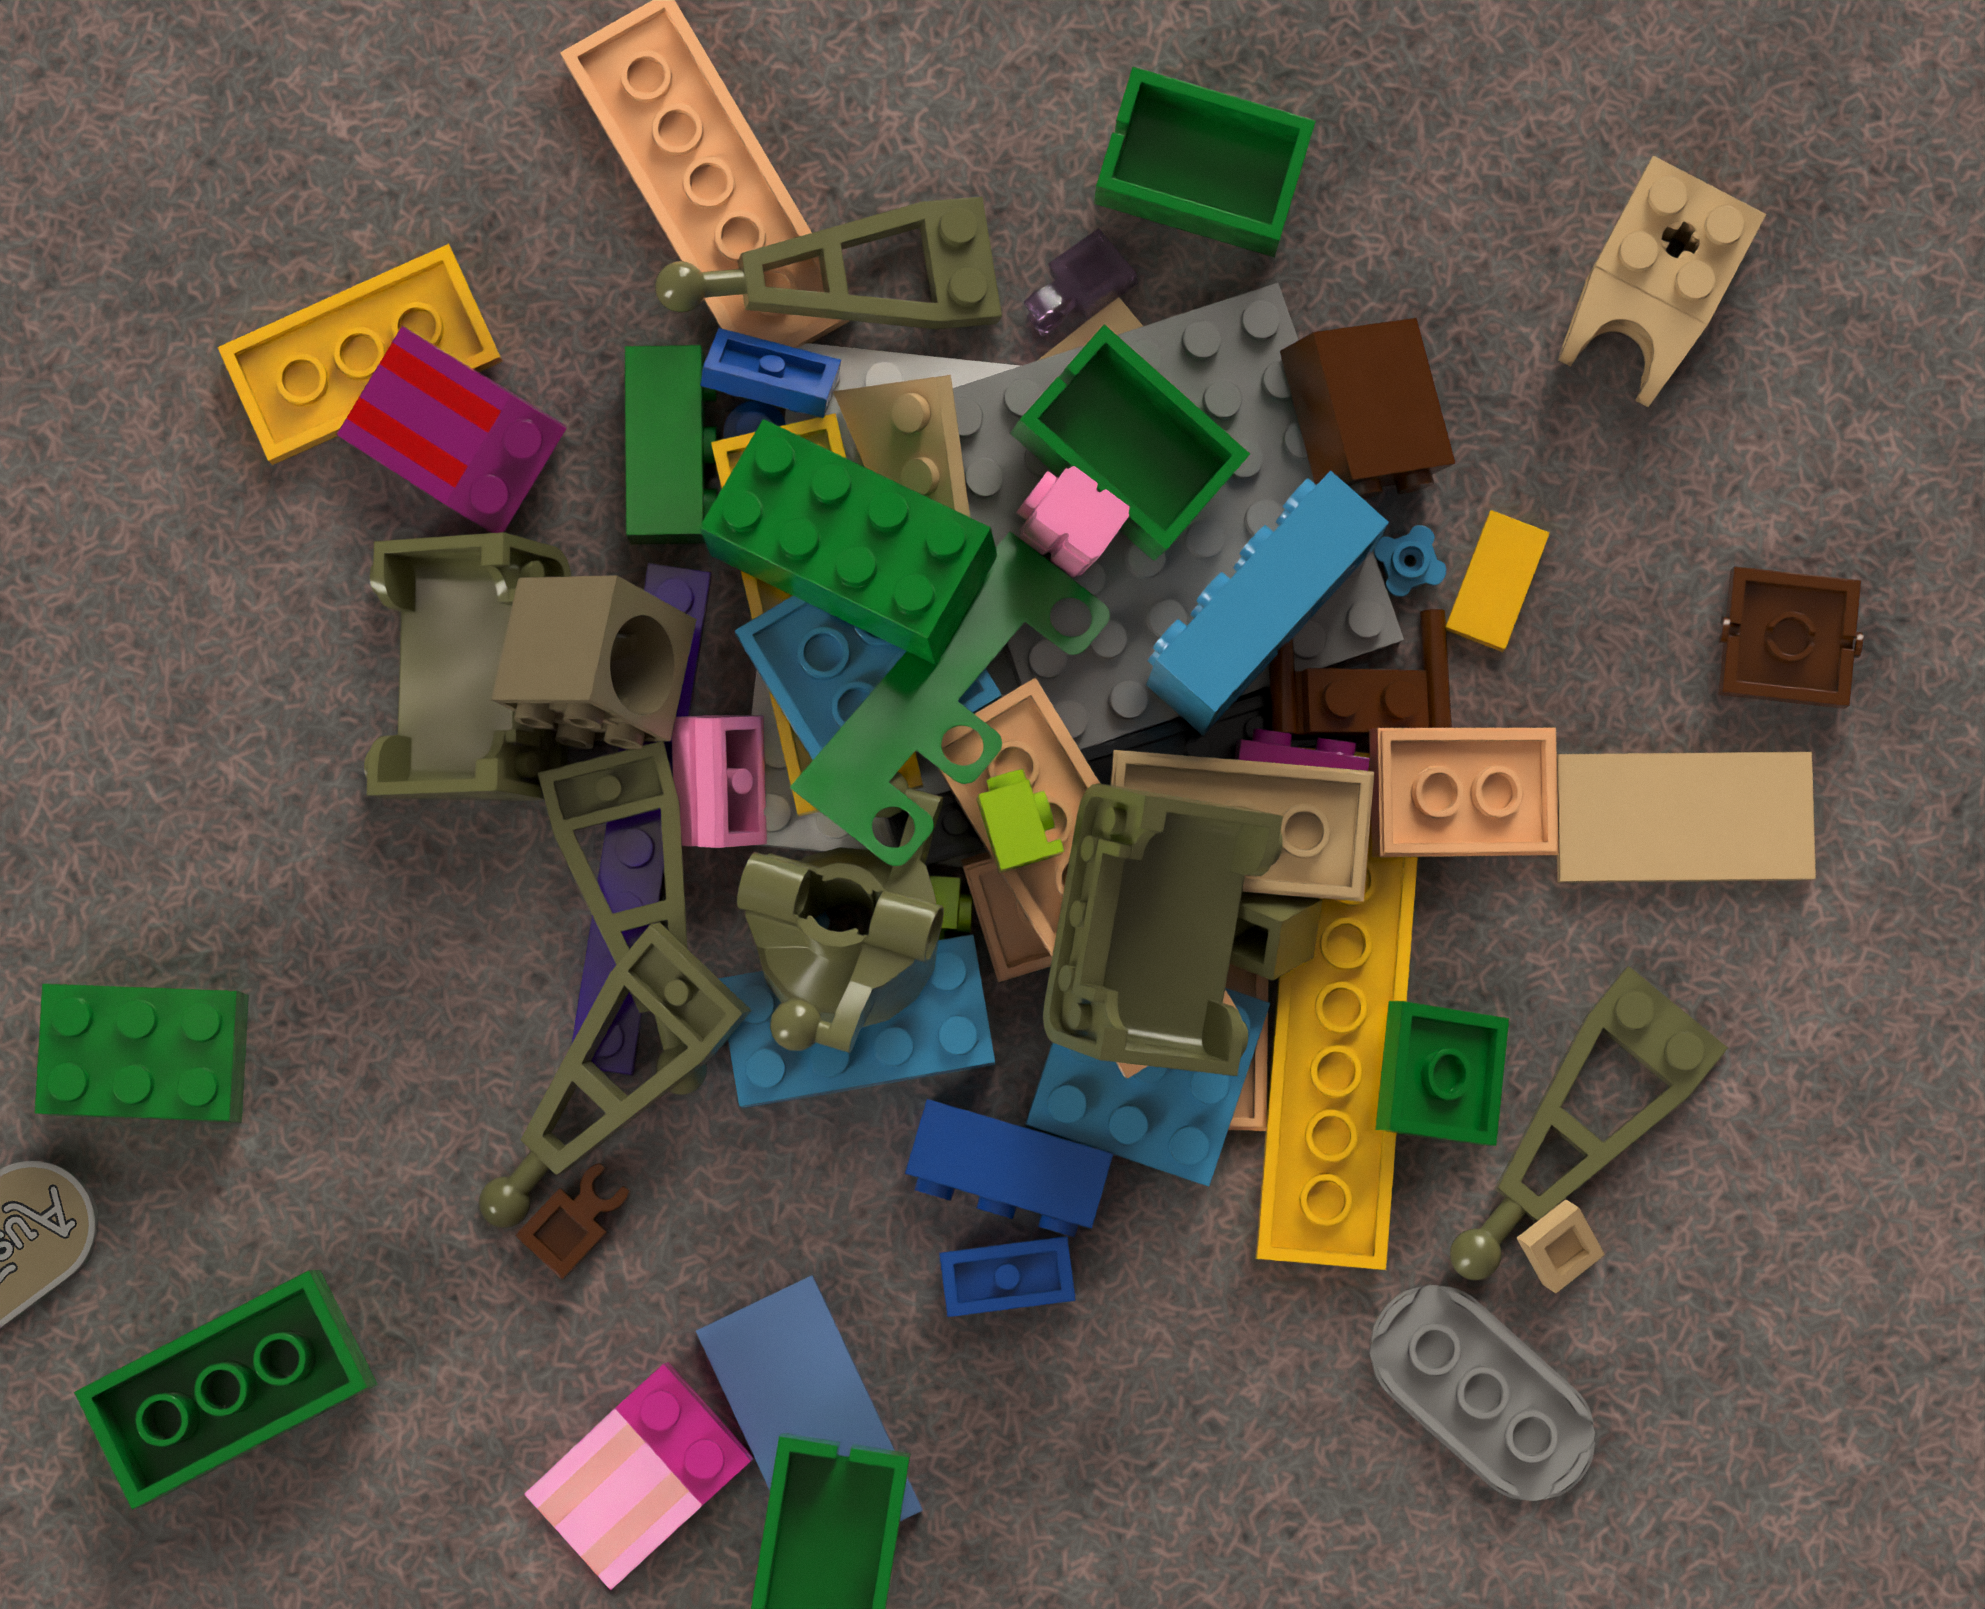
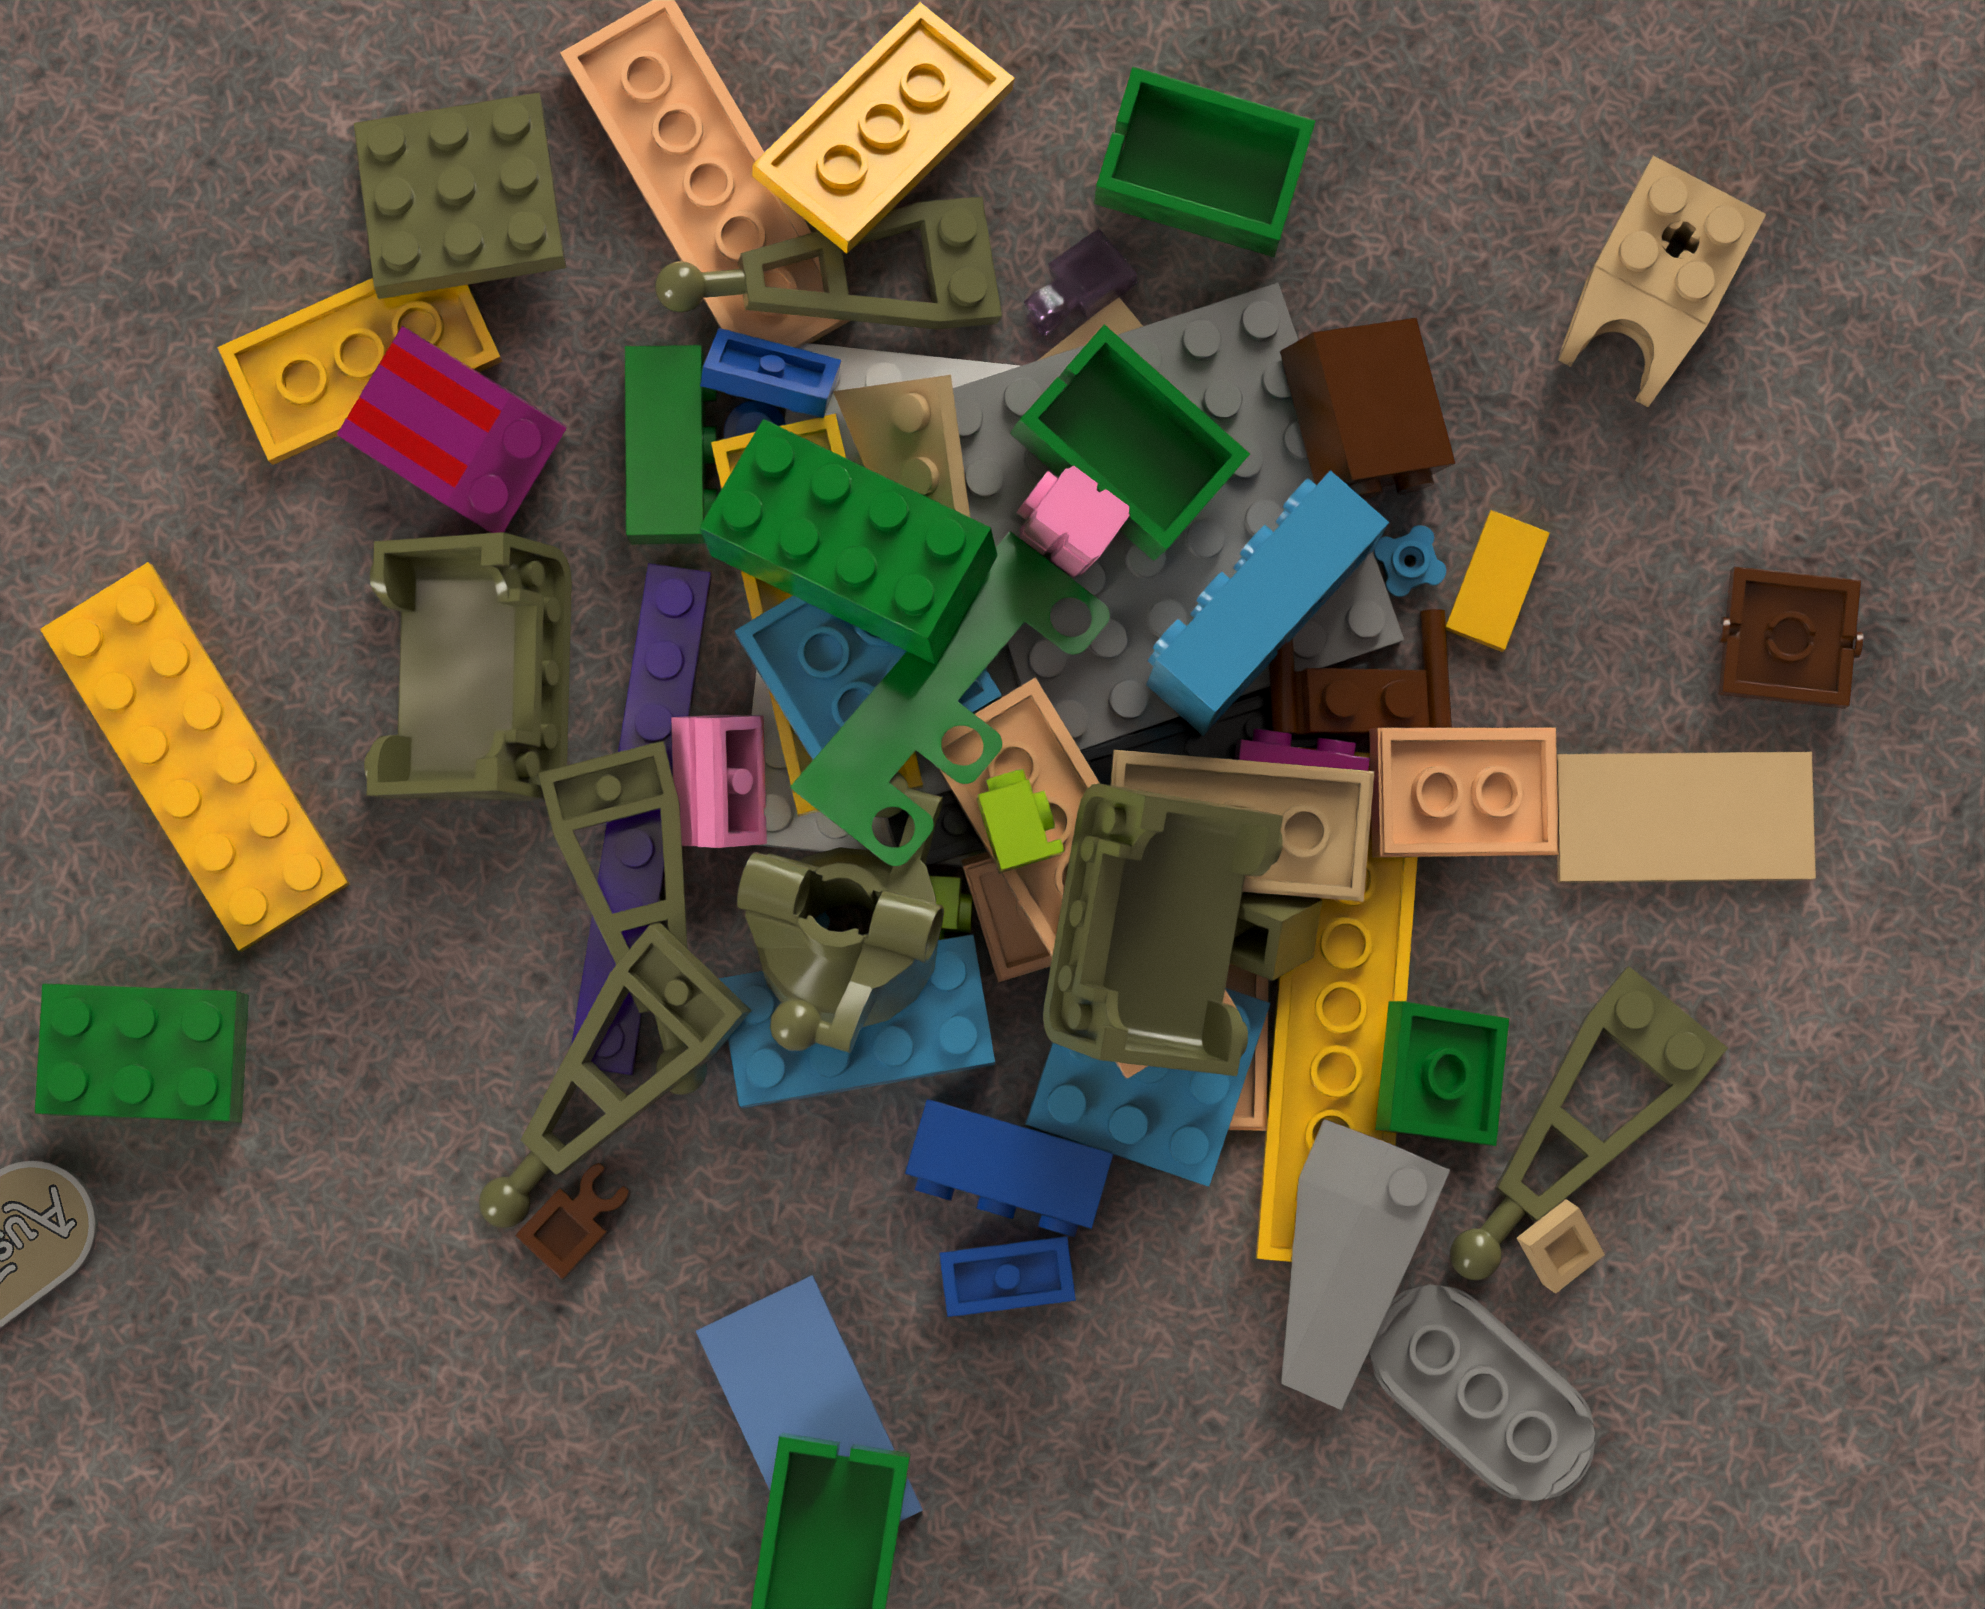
green brick [74,1270,378,1510] -> none
dark tan brick [491,575,697,750] -> none
slope [524,1362,754,1590] -> none
none -> yellow plate [40,562,350,952]
none -> olive plate [354,92,566,299]
none -> yellow plate [752,2,1015,254]
none -> light grey wedge [1281,1119,1450,1410]

